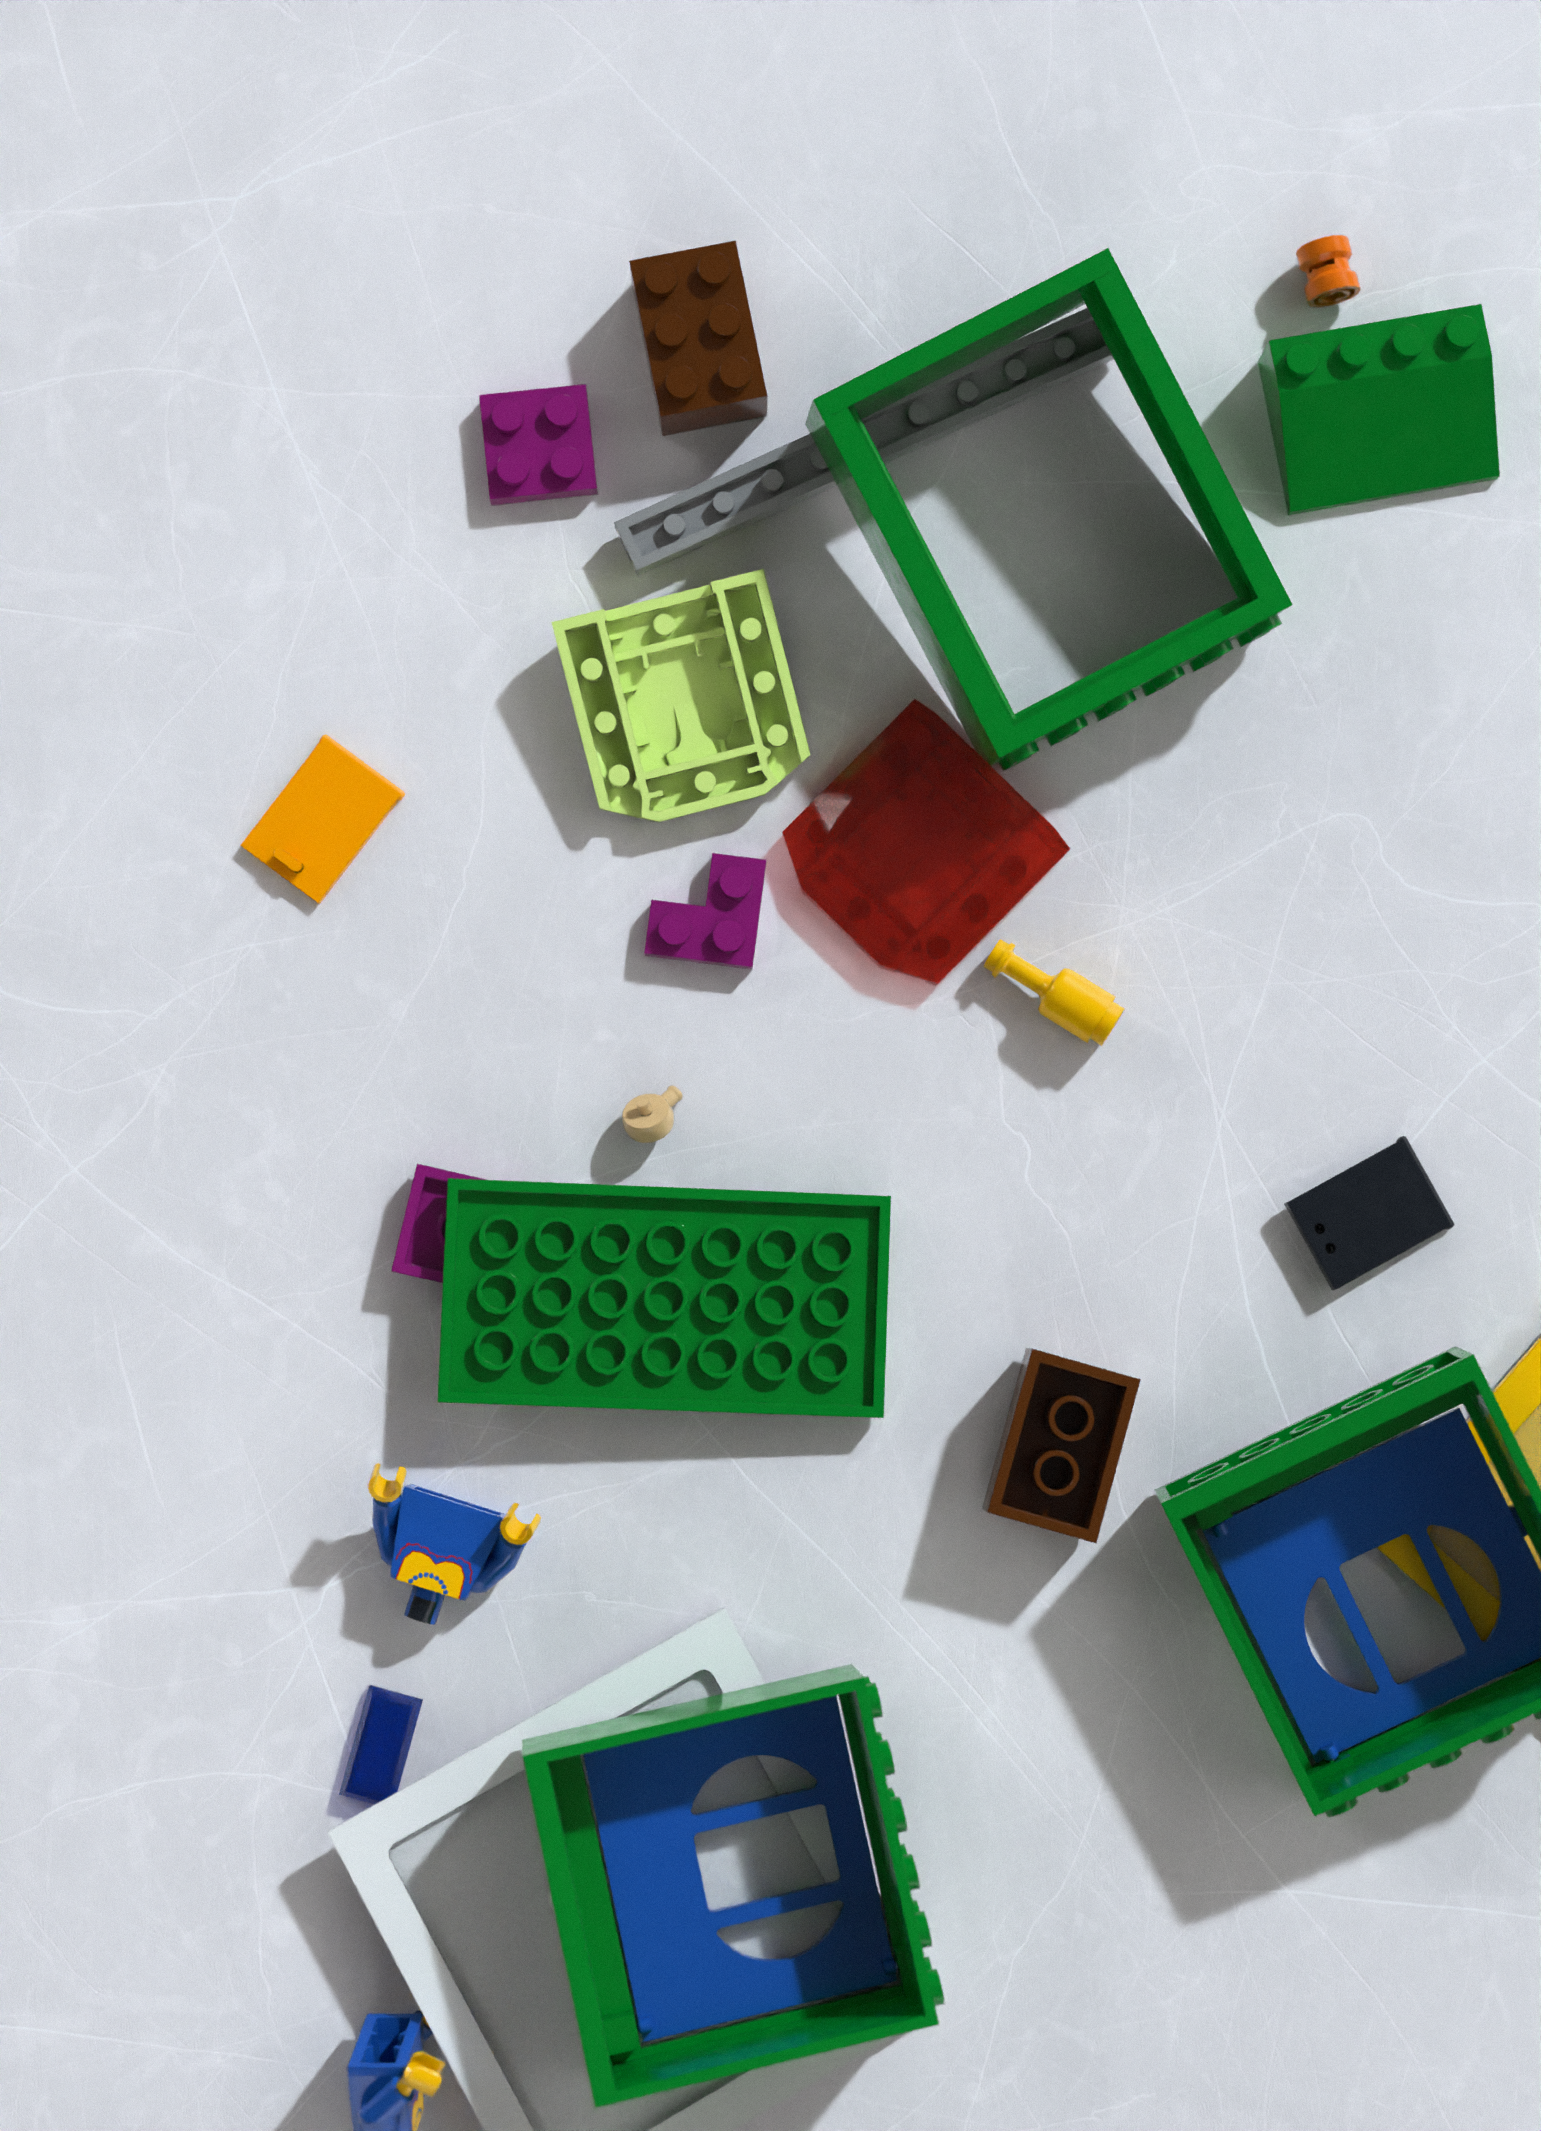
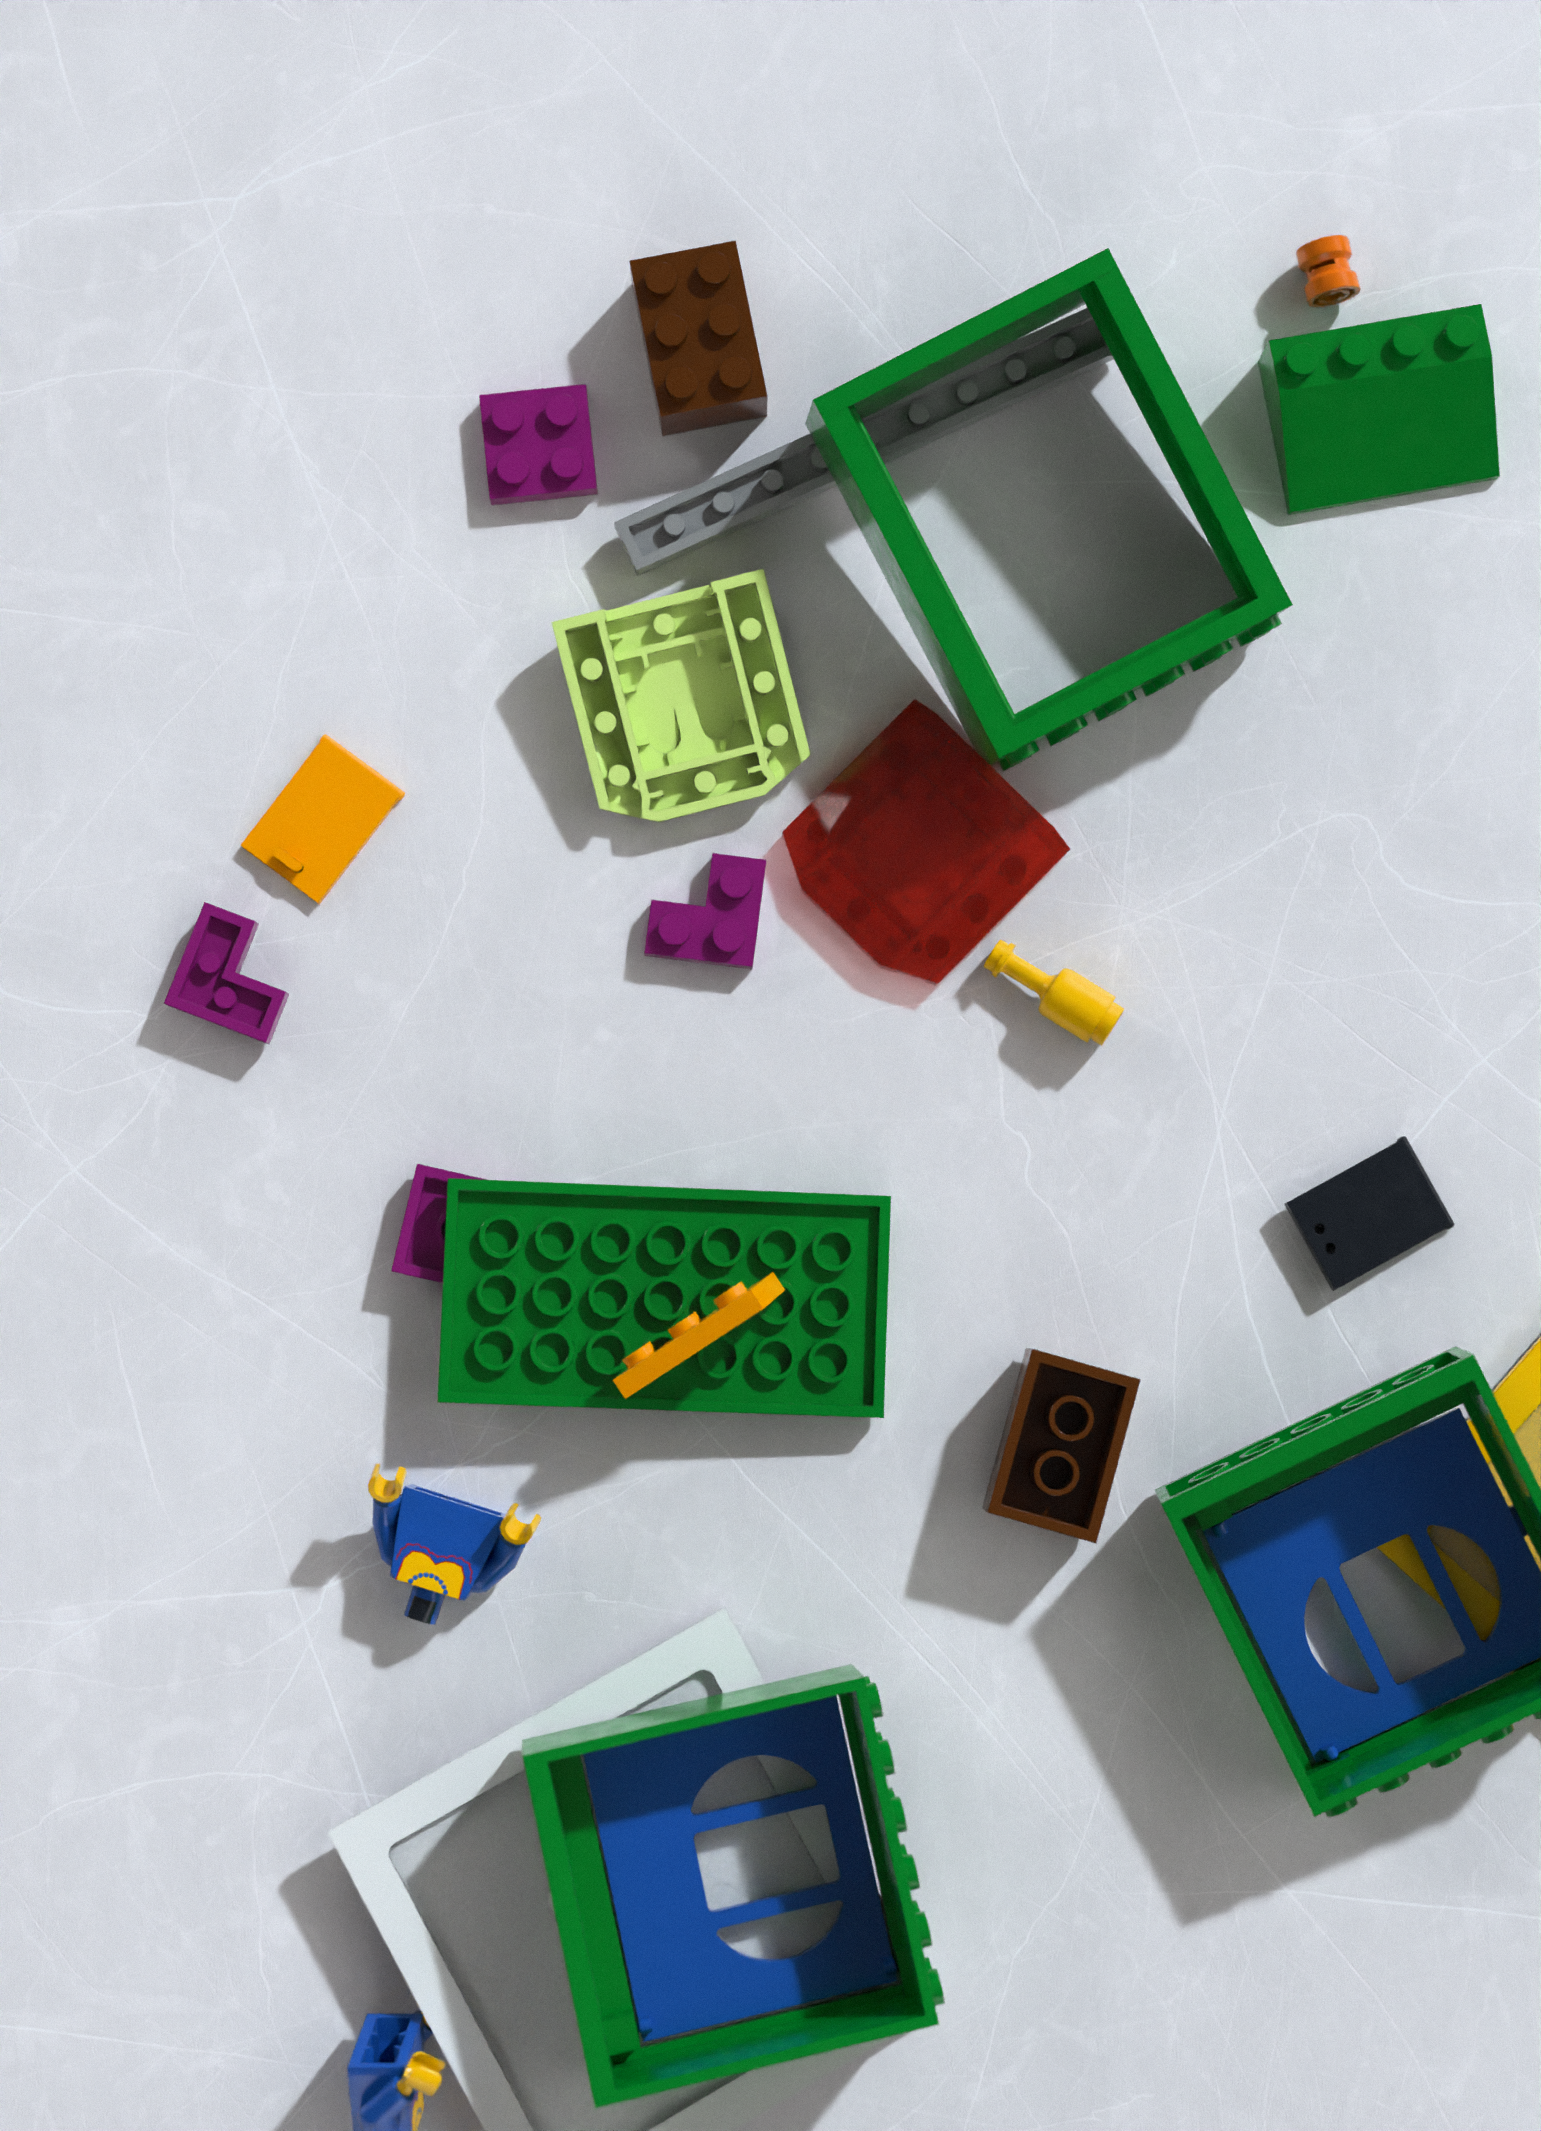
clear blue tile [339,1685,423,1804] -> none
tan piece [622,1085,683,1143] -> none
none -> magenta plate [164,902,289,1044]
none -> light orange wing [613,1272,785,1399]

